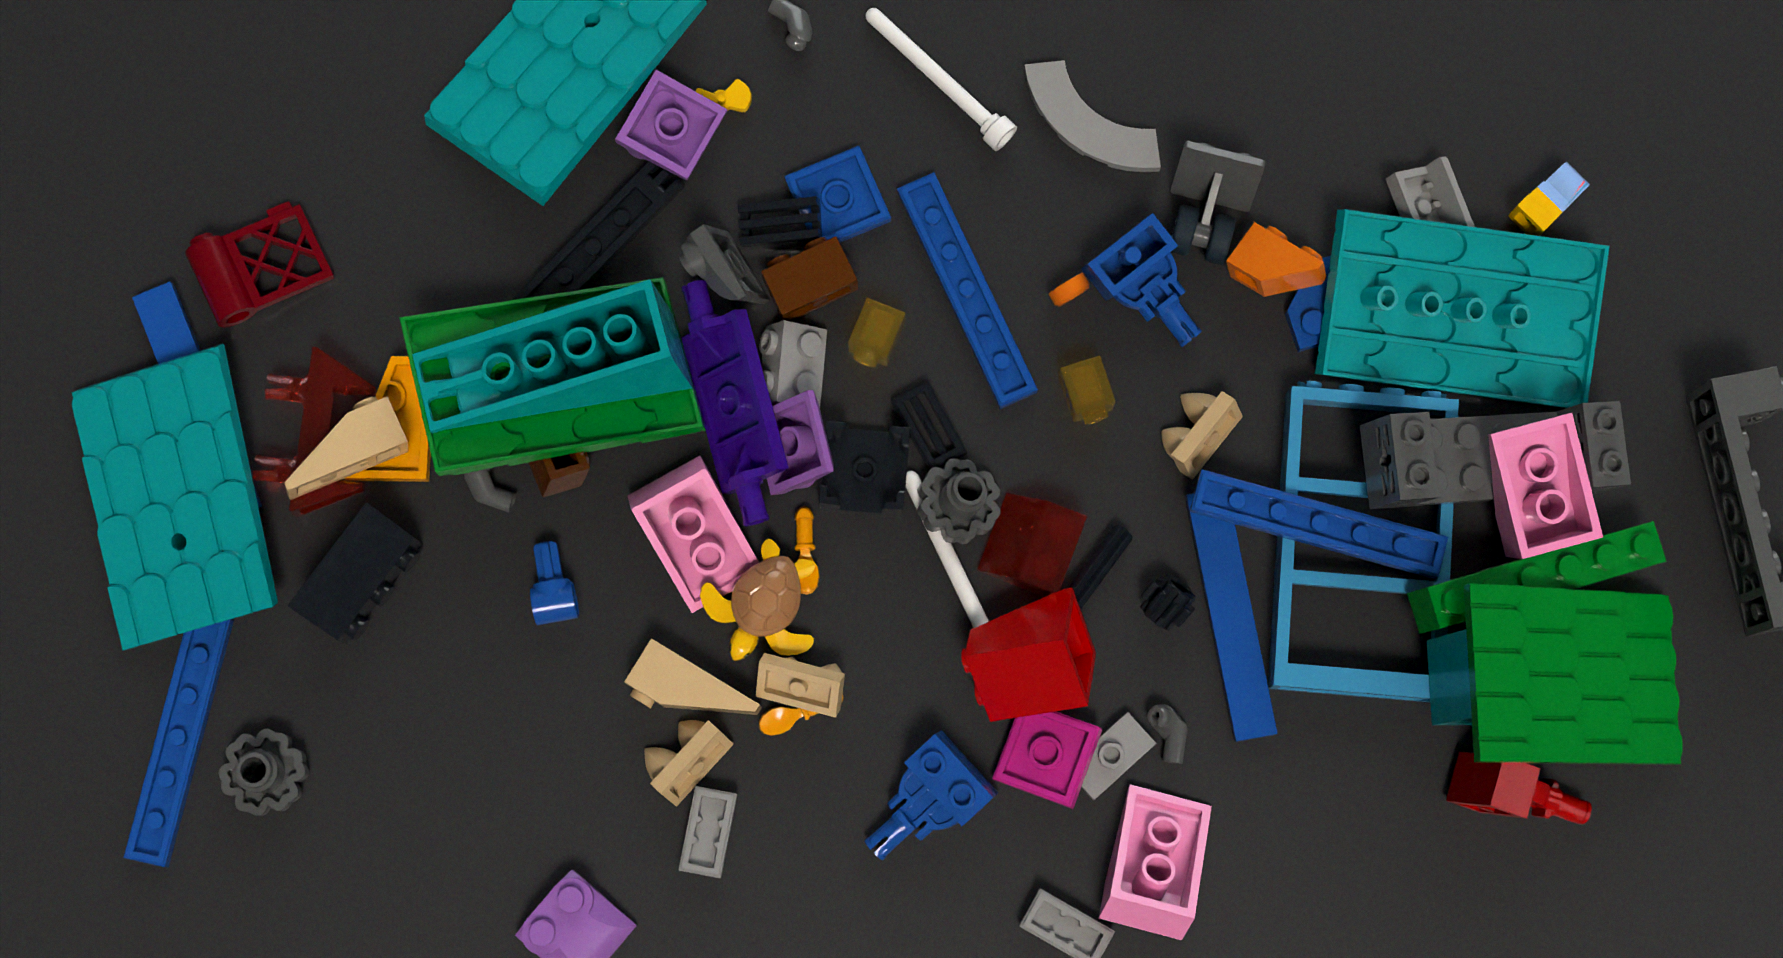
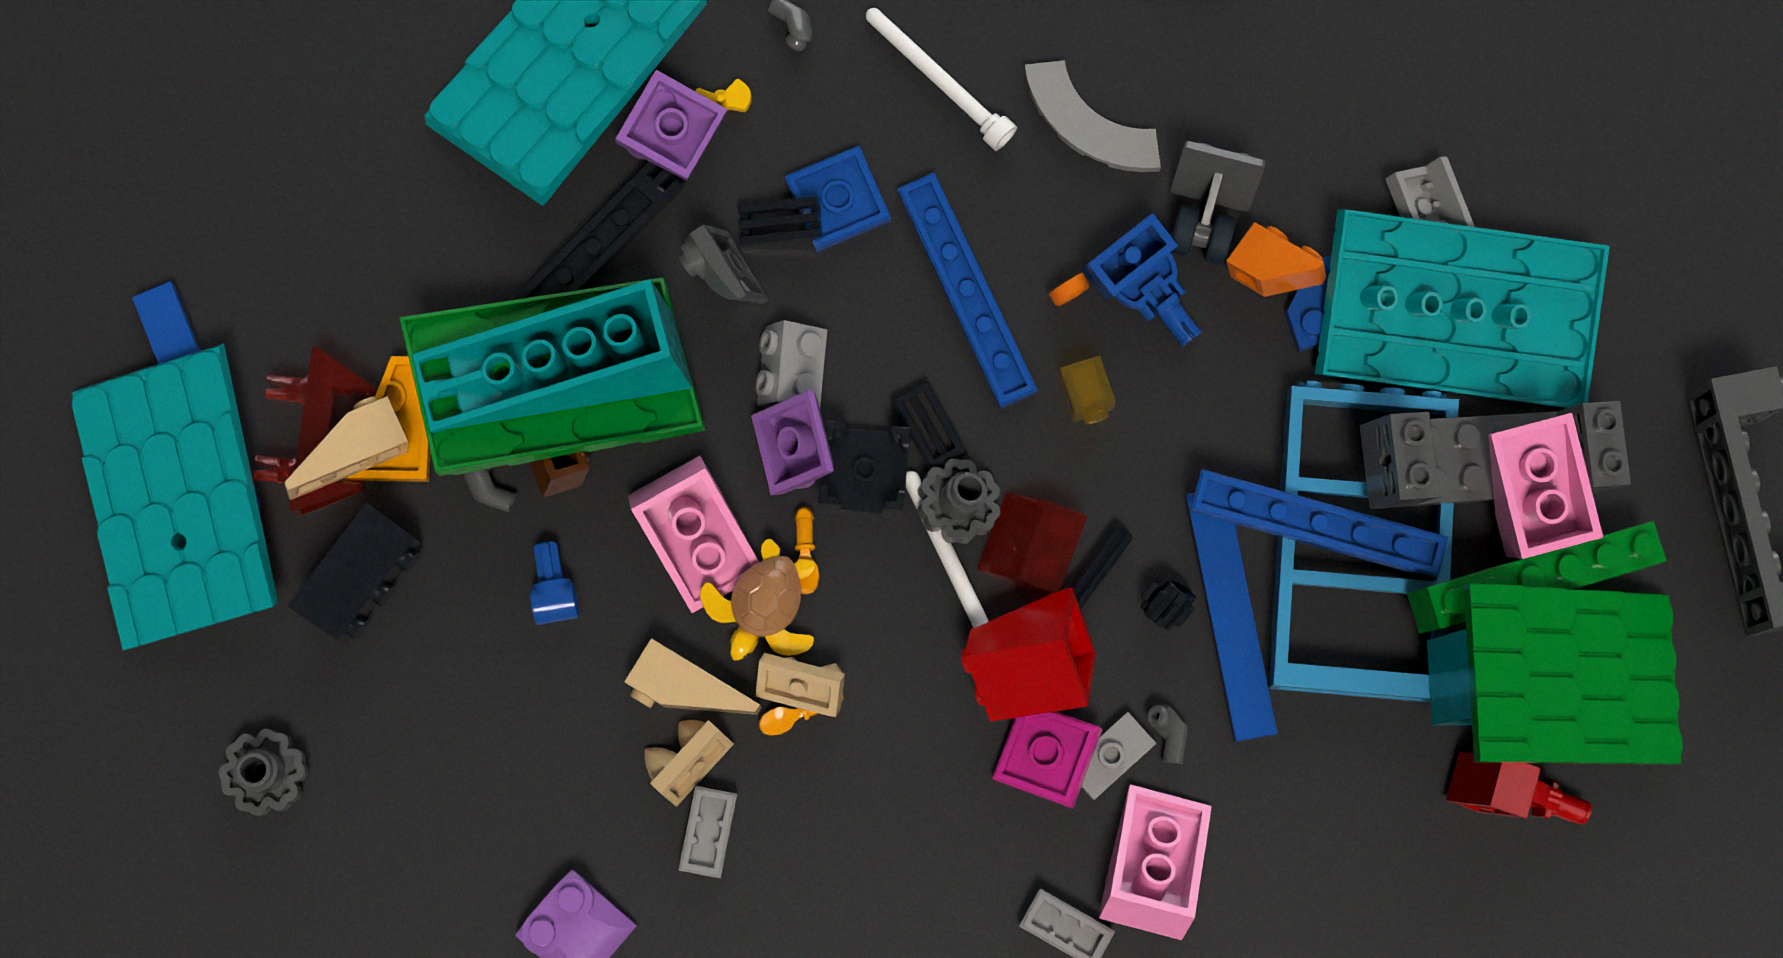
blue tile [123,619,234,867] -> none
dark red piece [185,201,334,327] -> none
dark purple plate [681,280,789,526] -> none
reddish brown brick [761,236,858,321] -> none
clear yellow brick [848,298,905,367] -> none
blue brick [865,730,998,860] -> none
tan tile [1161,391,1243,480] -> none
leg [1508,161,1590,236] -> none

